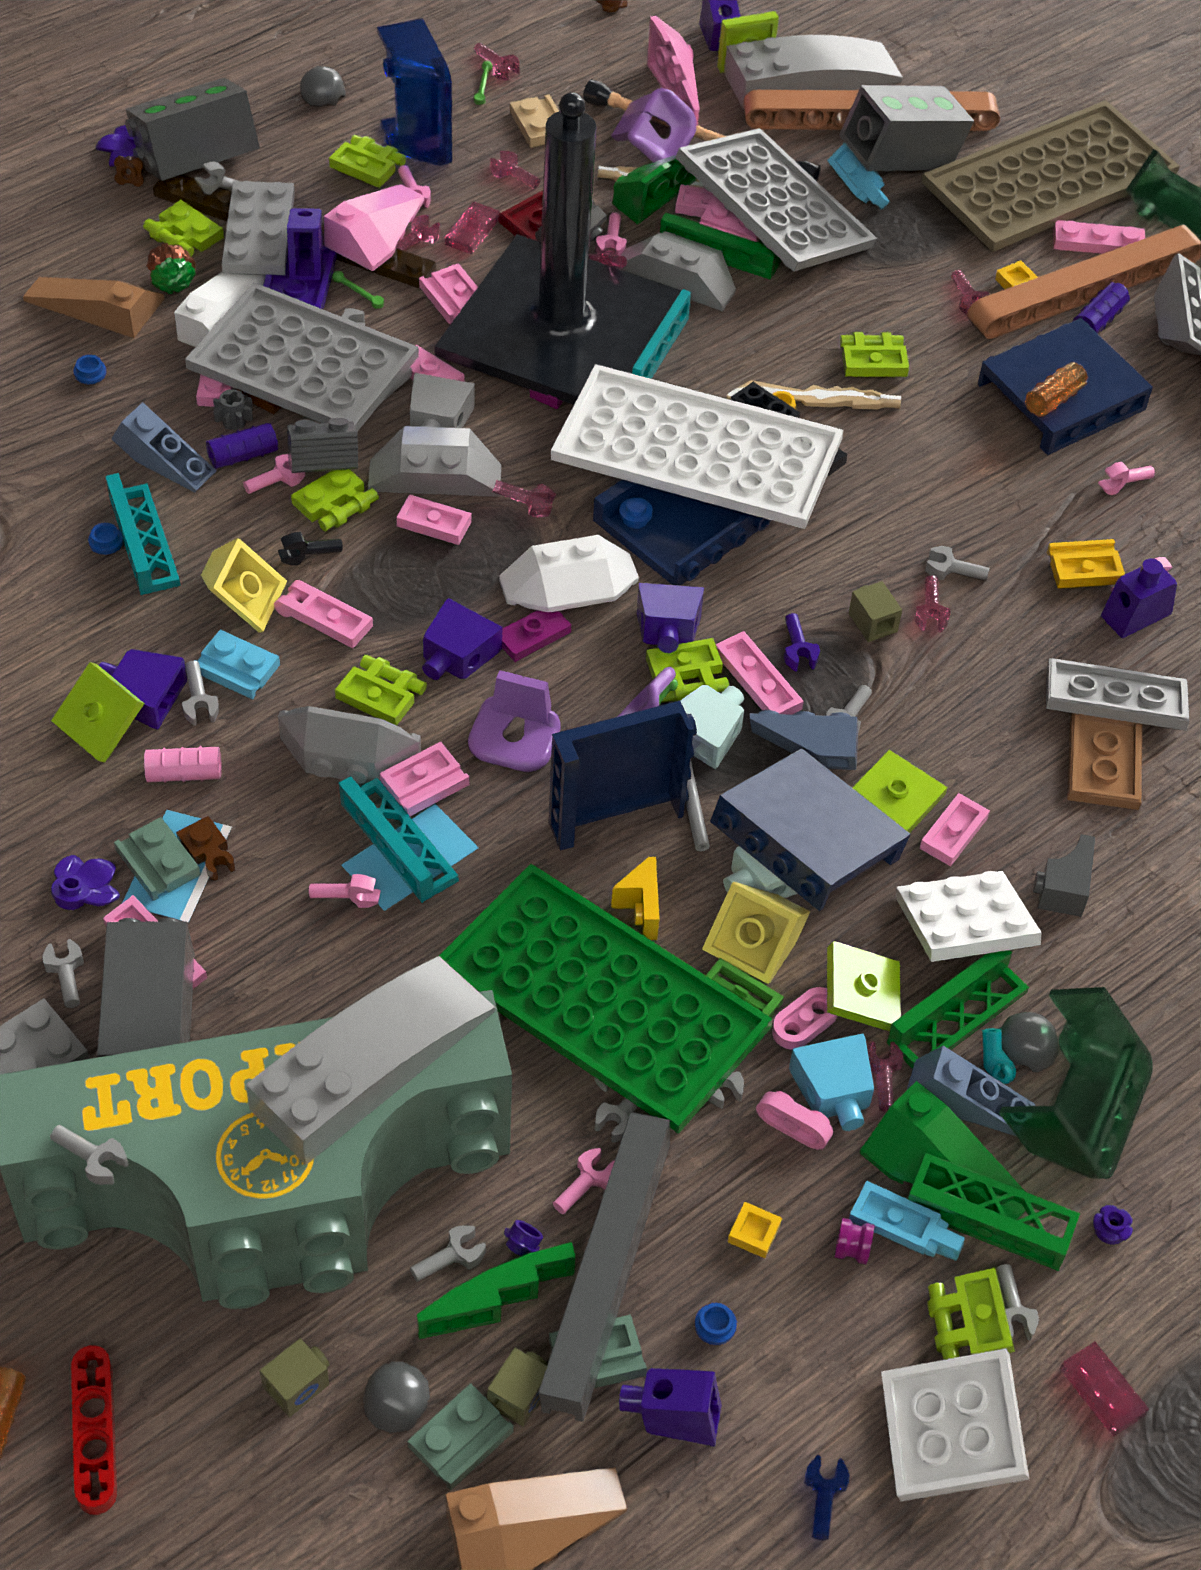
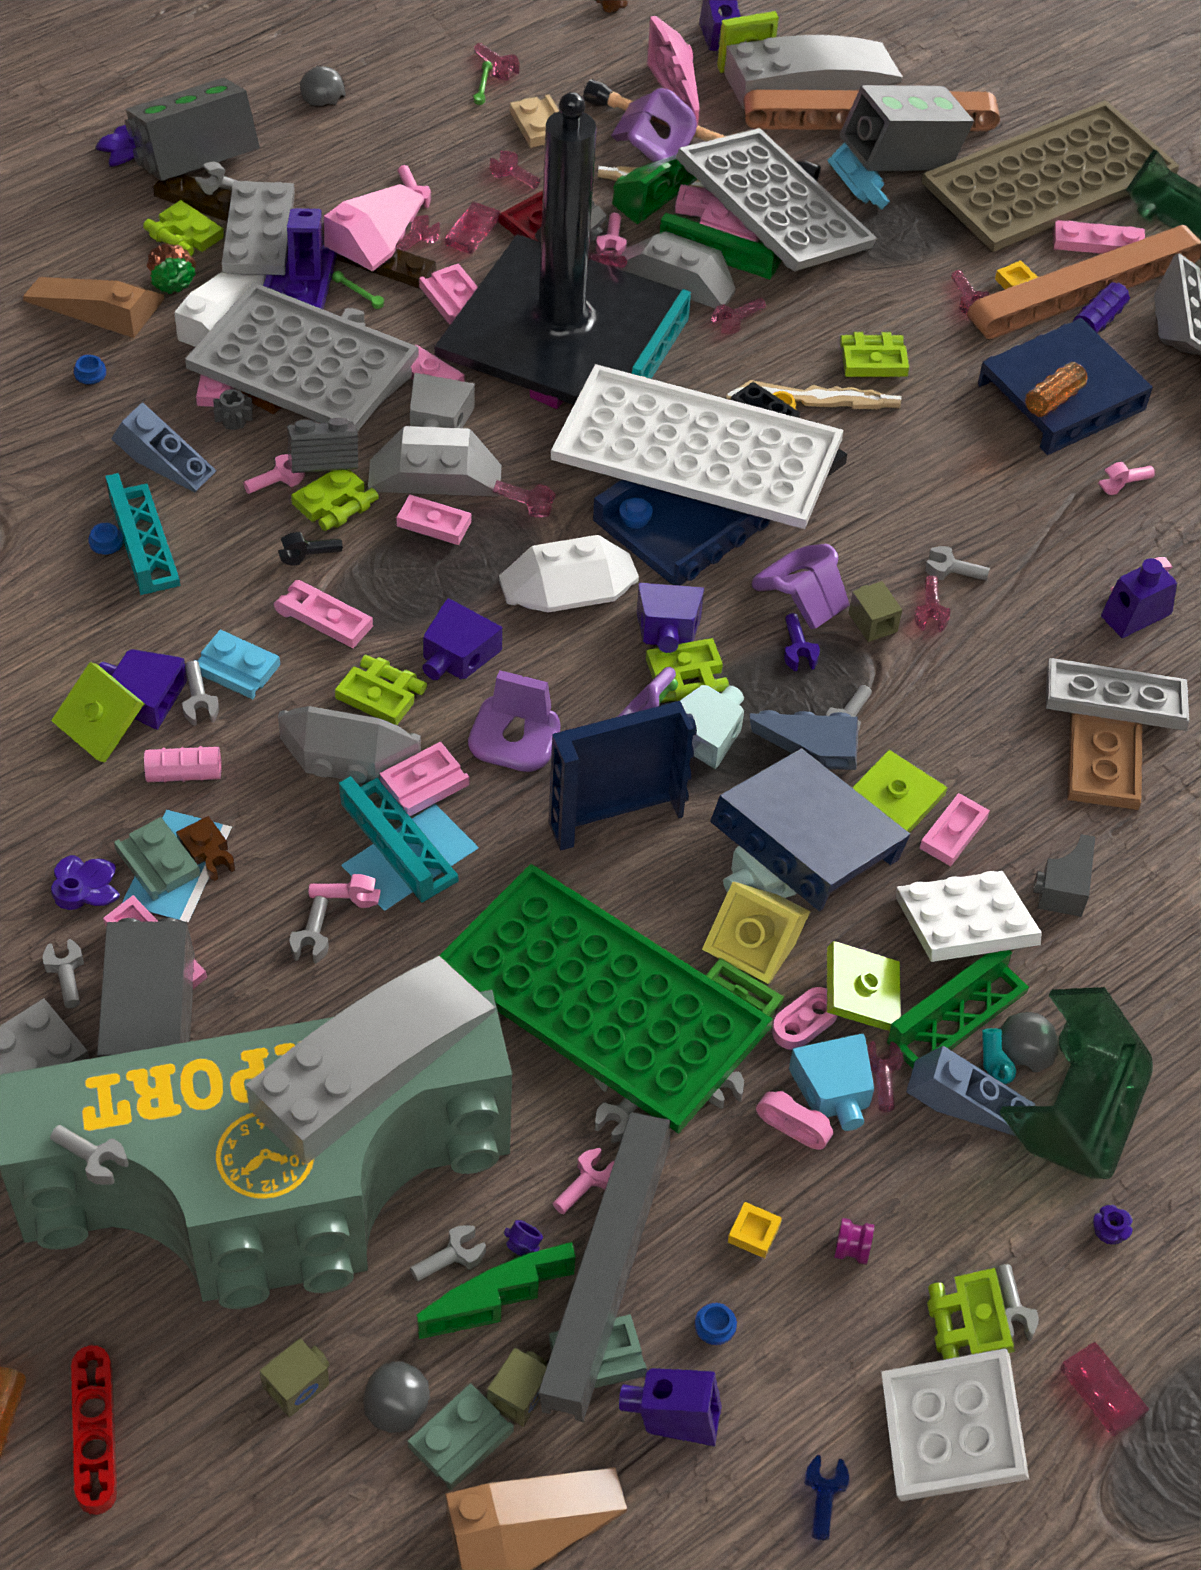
reddish brown plate [114,156,144,187] -> none
light yellow slope [201,538,287,633] -> none
dark purple axle [206,423,278,469] -> none
lime plate [329,135,407,188] -> none
clear blue windscreen [377,18,452,166] -> none
magenta plate [502,610,572,662] -> none
yellow slope [611,857,660,940] -> none
light grey piece [685,759,710,851] -> none
bright pink plate [715,631,804,715] -> none
medium azure hinge [849,1181,965,1261] -> none
green wedge [859,1081,1026,1220] -> none
green fence [908,1153,1080,1271] -> none
yellow plate [1047,539,1125,588] -> none
none -> light grey bar [289,896,329,964]
none -> clear pink bar [711,297,766,334]
none -> medium lavender piece [751,544,850,629]

